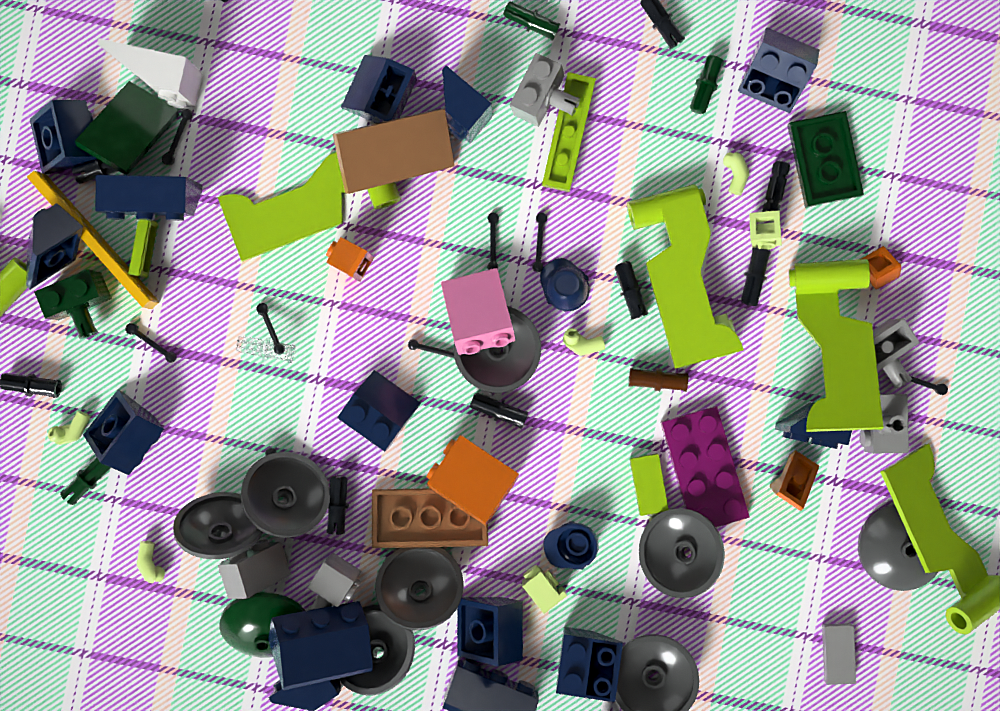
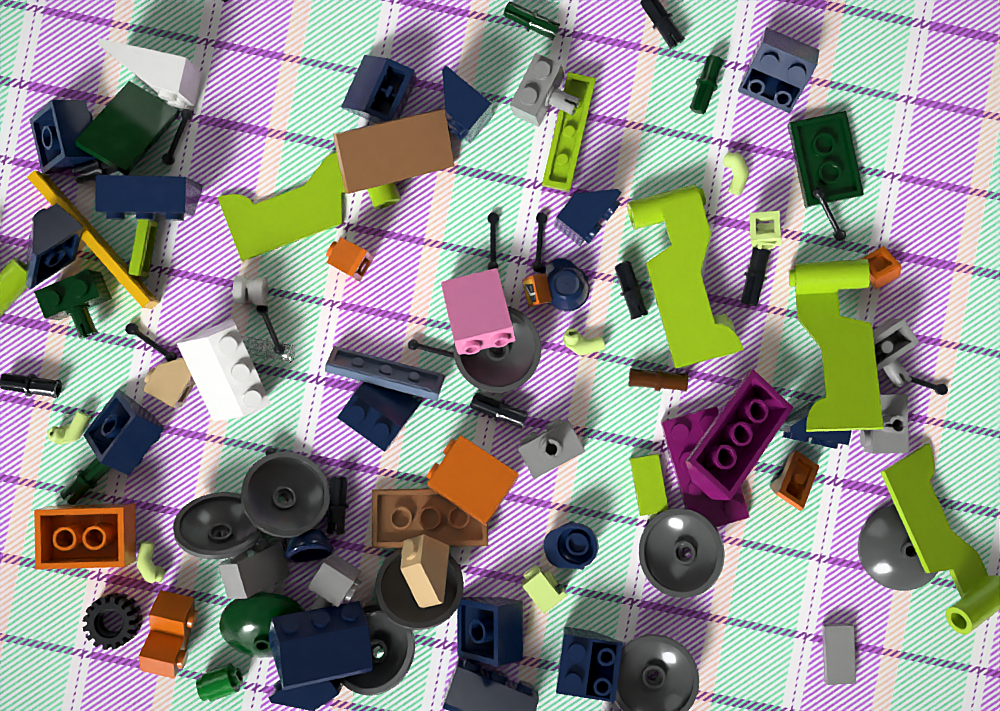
black axle [762,161,790,212] -> none
none -> orange brick [34,503,137,570]
none -> black tyre [82,592,143,650]
none -> orange brick [139,590,198,679]
none -> tan slope [143,358,195,408]
none -> white slope [177,319,272,421]
none -> green brick [196,663,243,702]
none -> white wheel [233,275,268,306]
none -> dark blue hat [284,528,334,563]
none -> sand blue tile [325,346,445,401]
none -> tan slope [400,534,450,608]
none -> light grey brick [517,418,586,479]
none -> orange slope [522,273,552,308]
none -> dark blue slope [553,189,622,246]
none -> magenta slope [685,369,794,500]
none -> black hinge [813,187,846,241]

